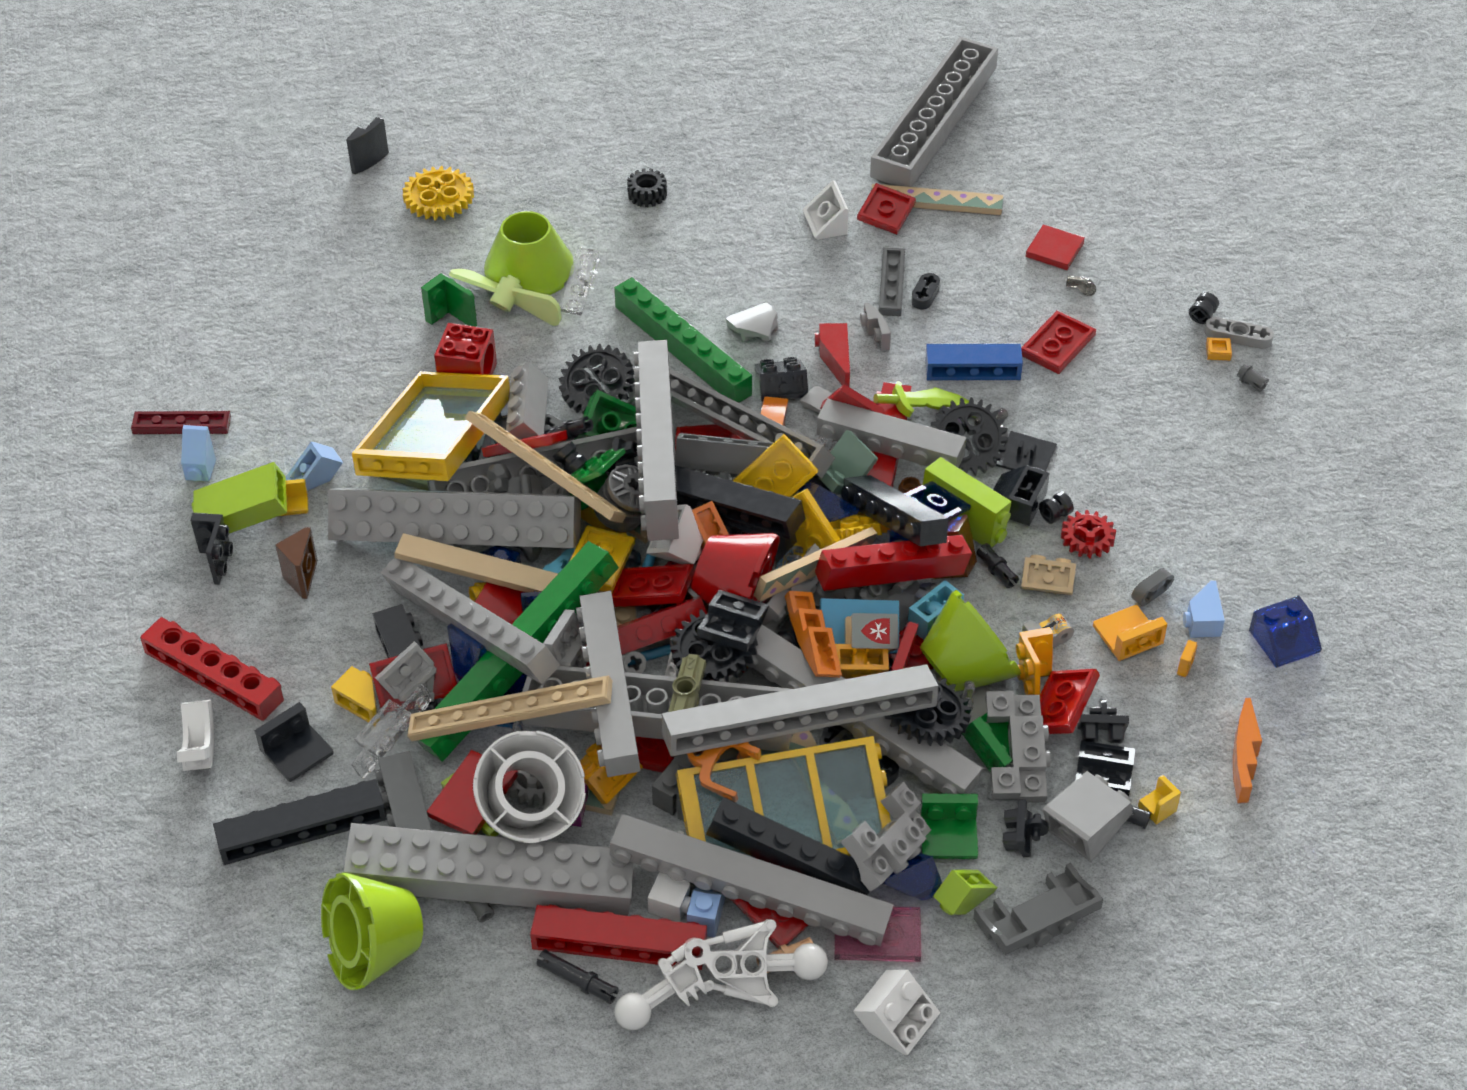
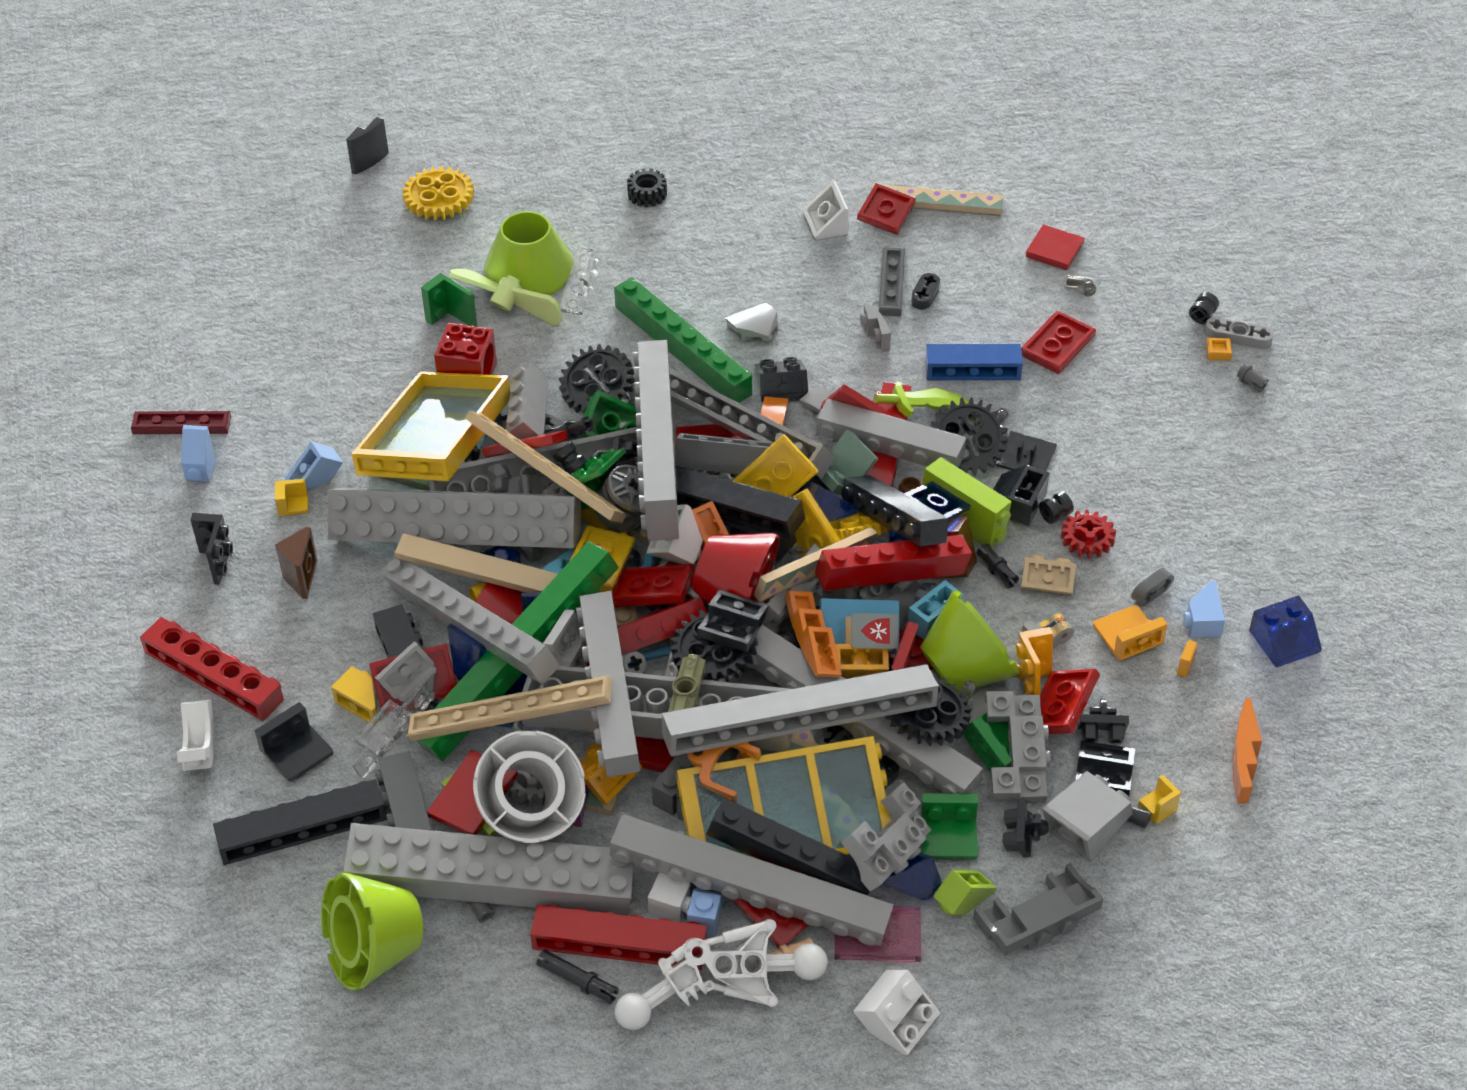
lime brick [191,462,287,534] -> none
red slope [814,323,850,387] -> none
light grey brick [870,37,998,187] -> none

